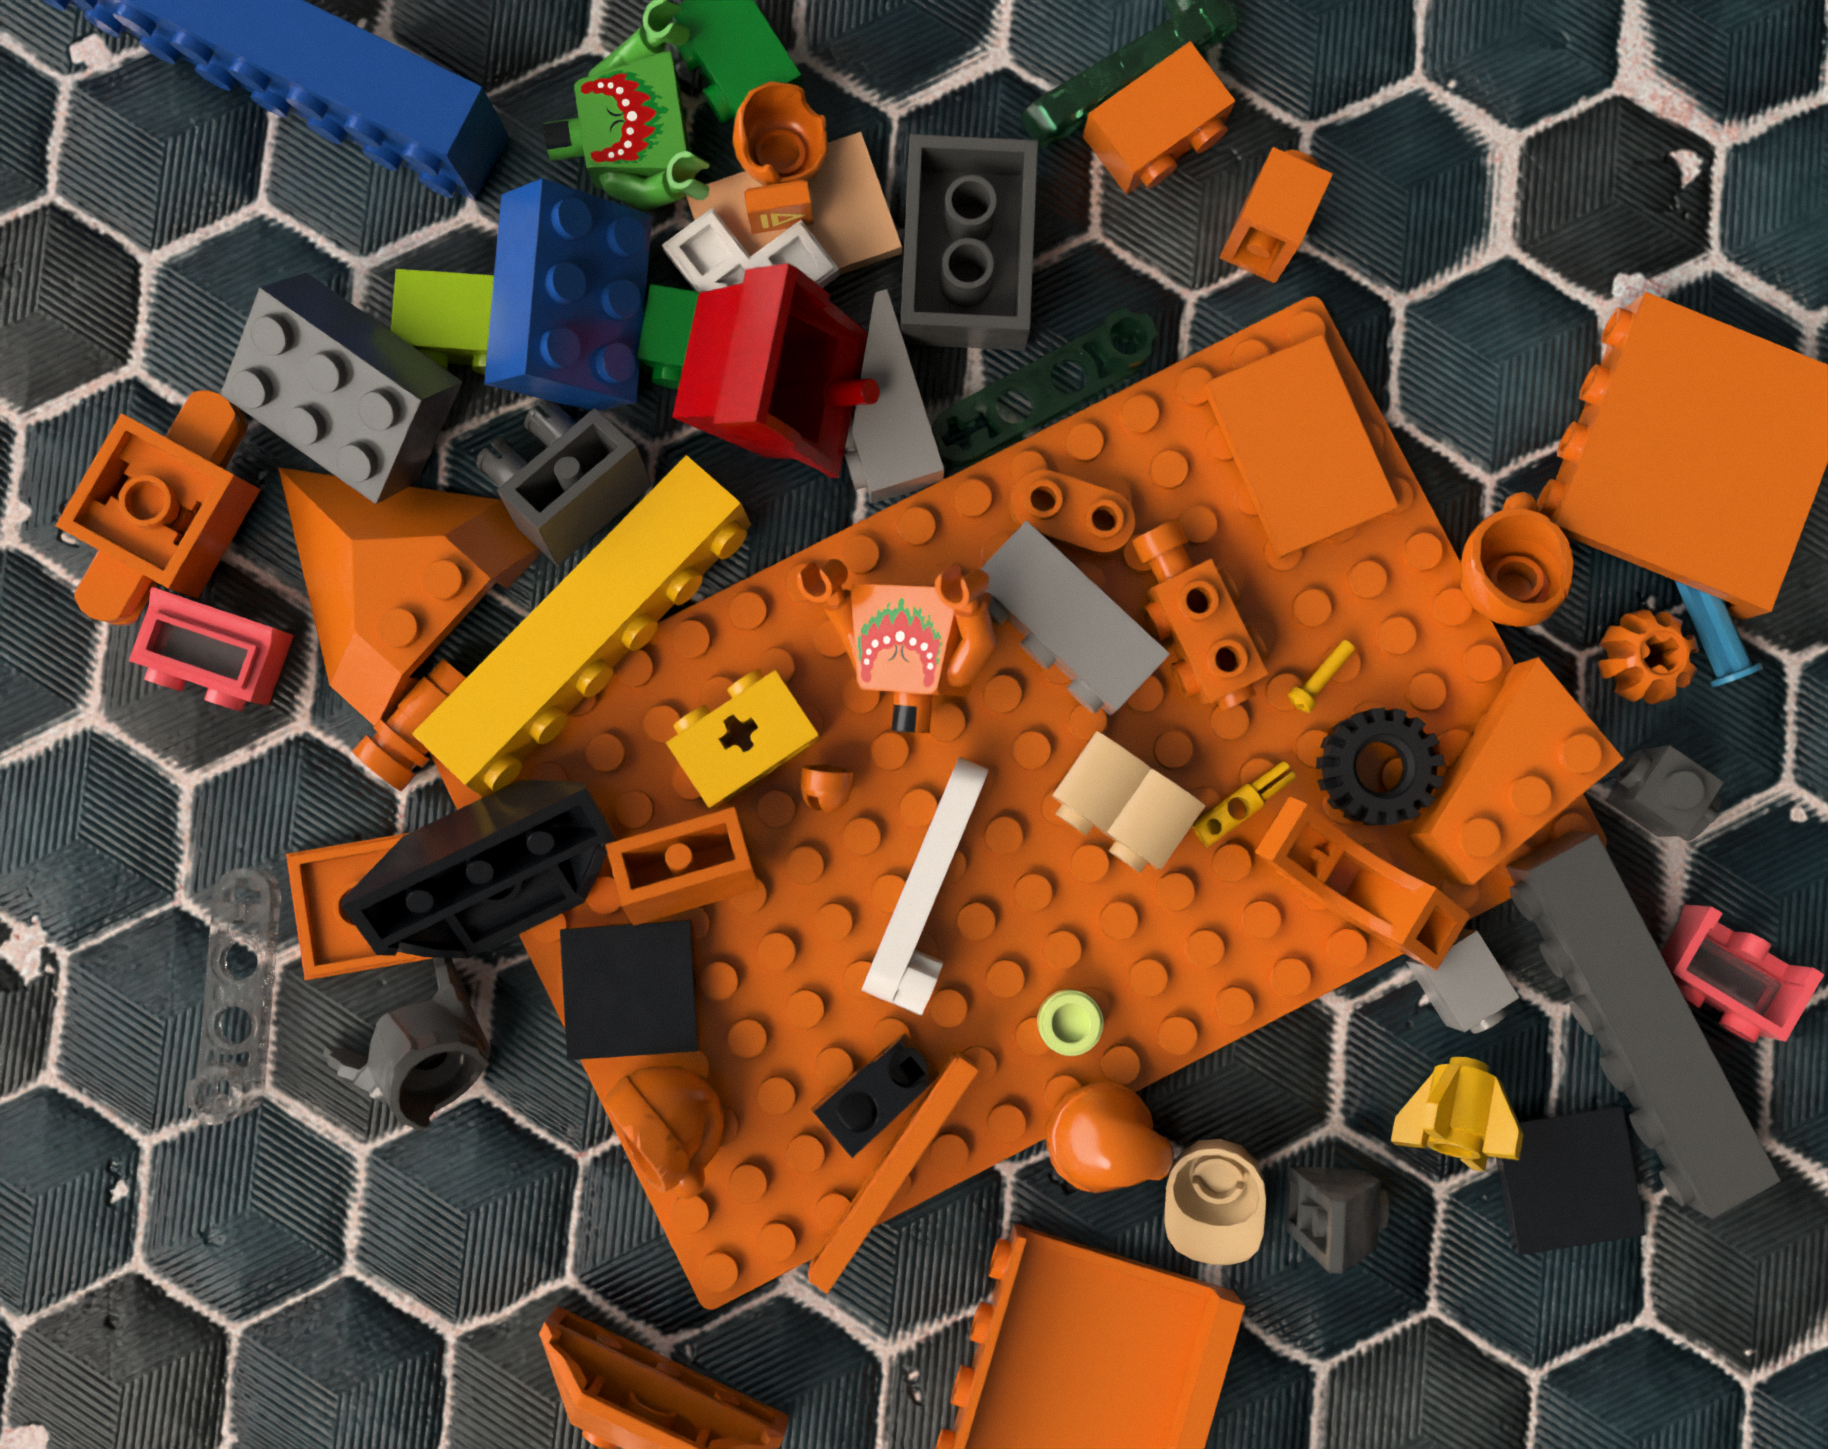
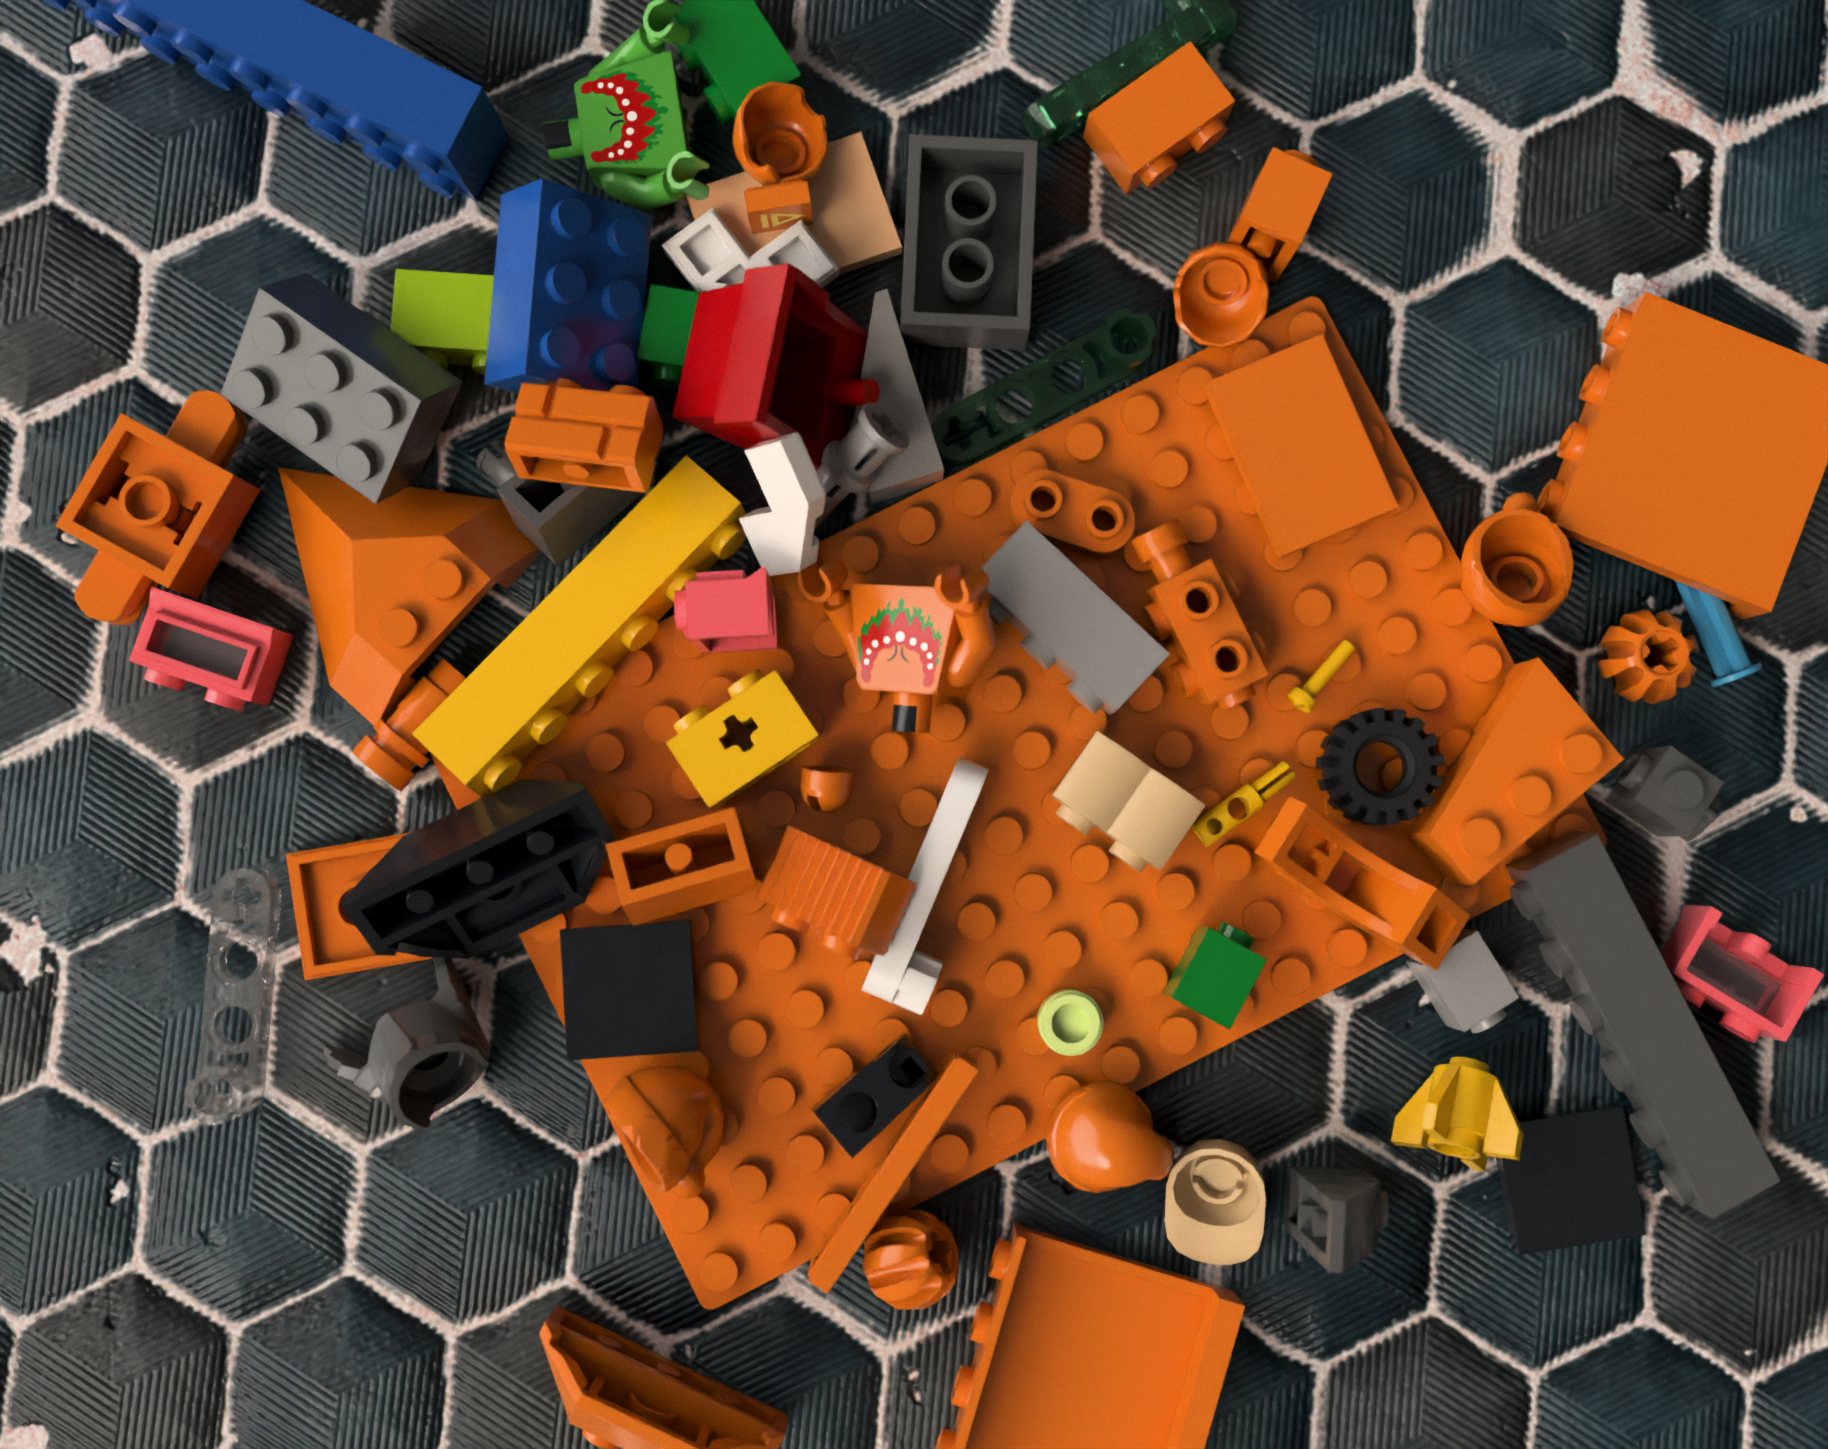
none -> orange brick [504,378,663,493]
none -> coral window [674,567,778,653]
none -> white tile [739,432,826,576]
none -> orange brick [756,825,916,960]
none -> light grey pin [814,403,910,529]
none -> orange piece [862,1209,960,1310]
none -> green brick [1162,921,1267,1030]
none -> orange hair [1173,242,1269,349]

